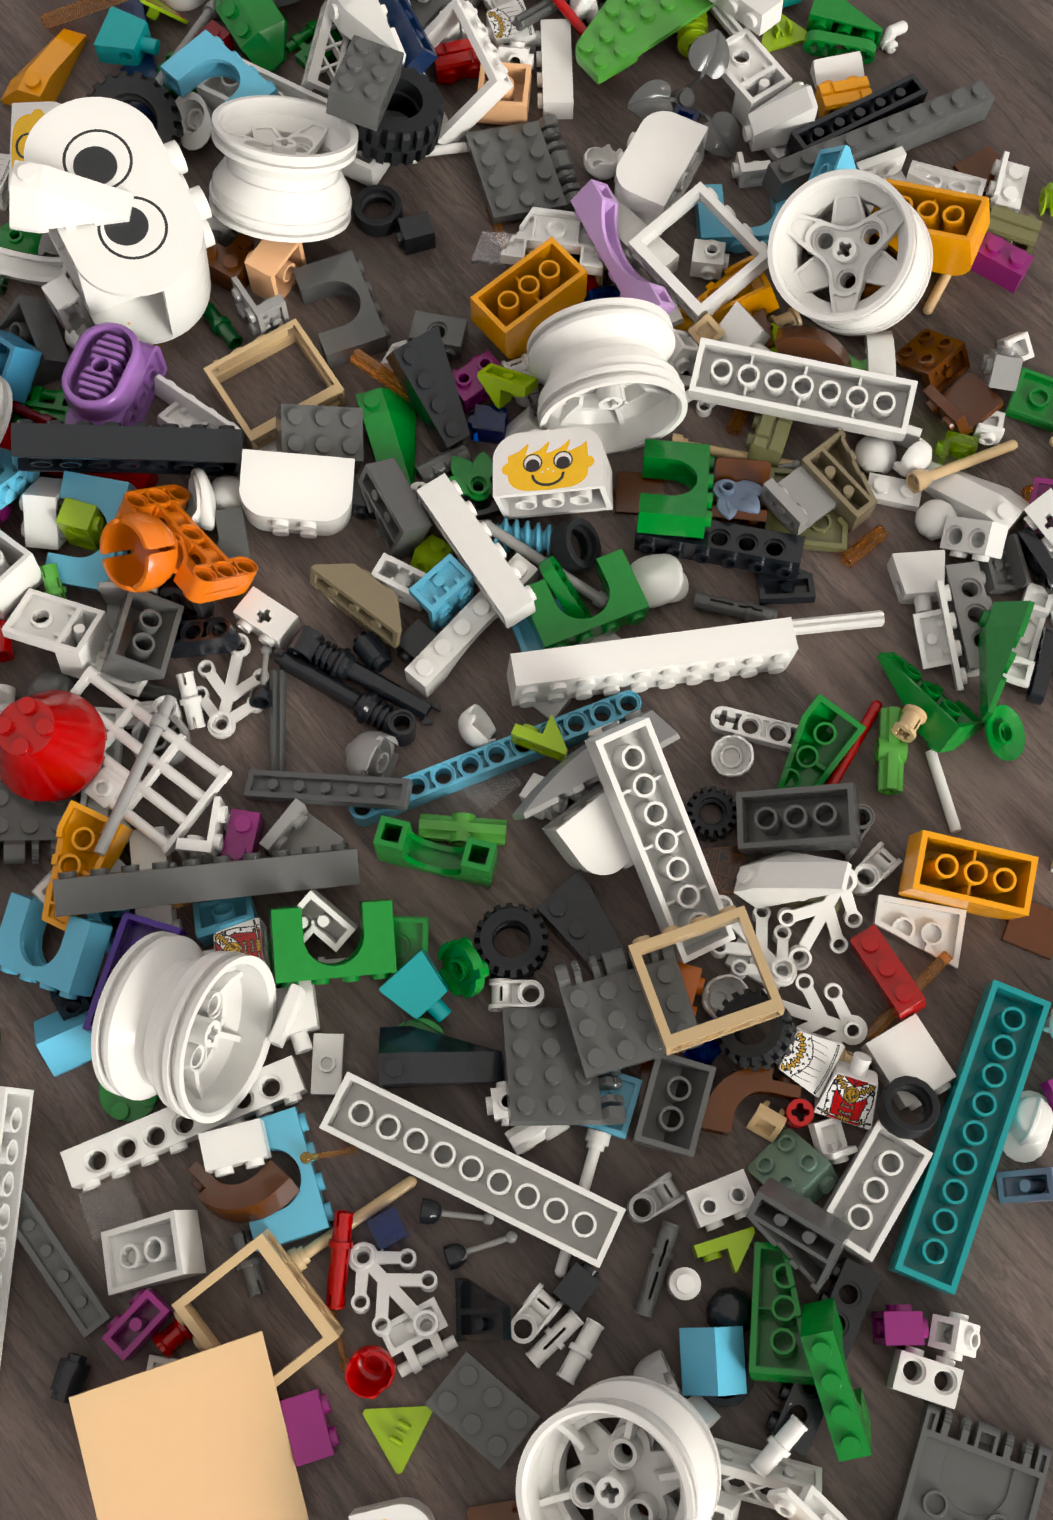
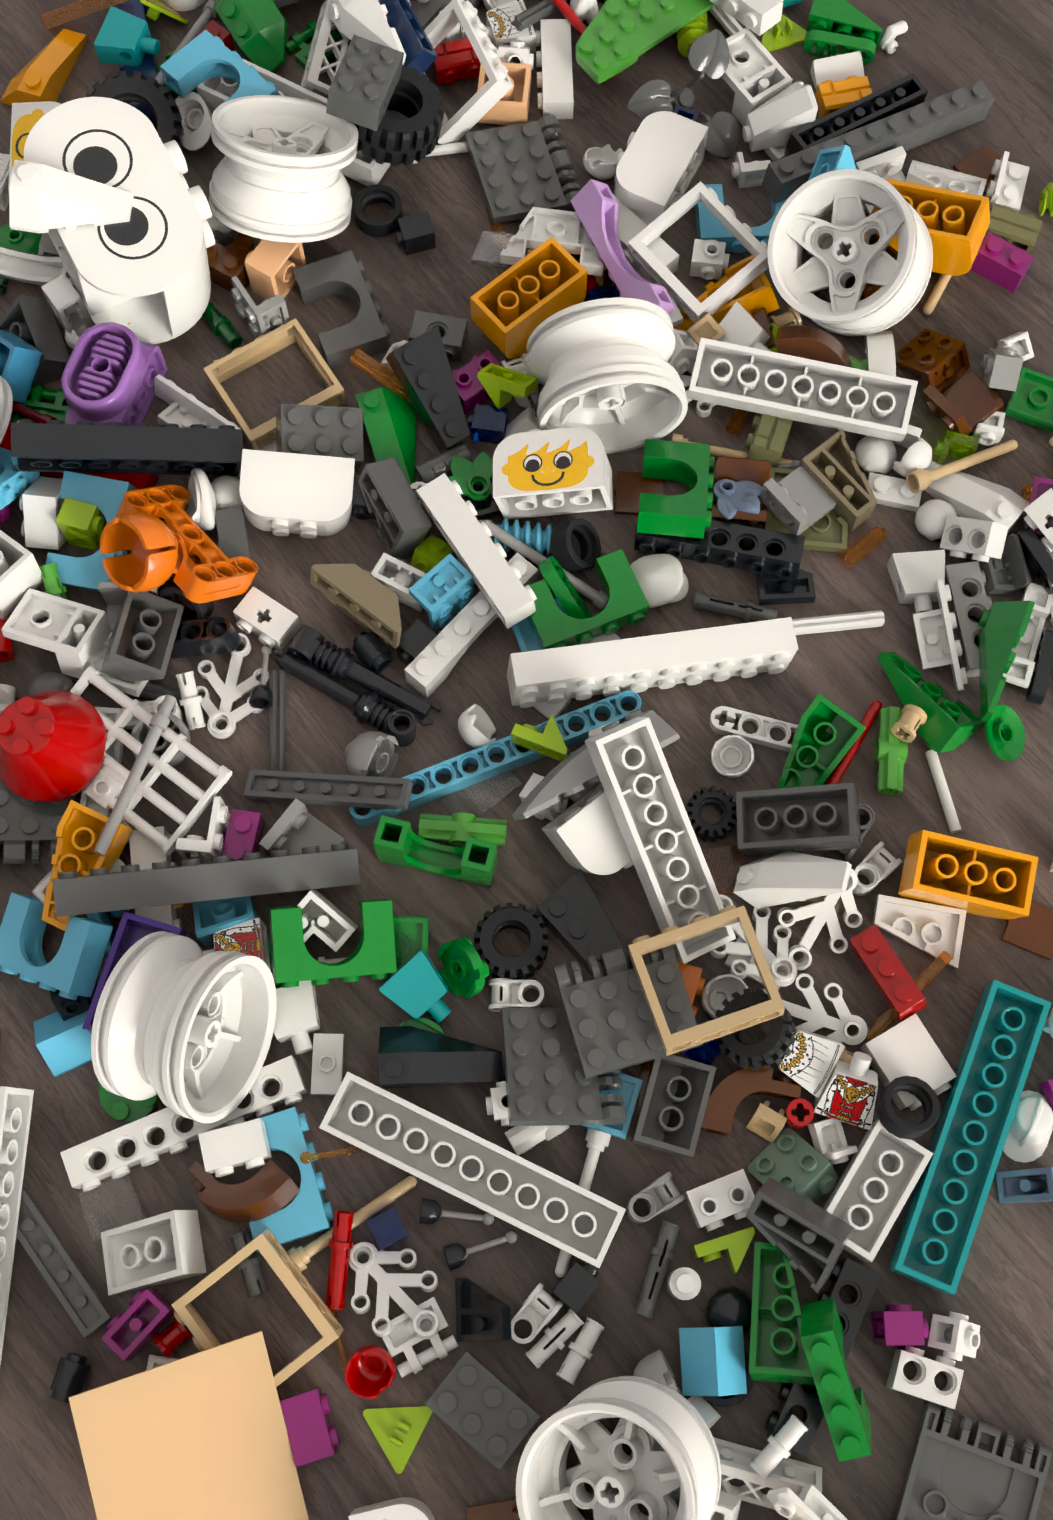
white tile [268,983,306,1048] -> none

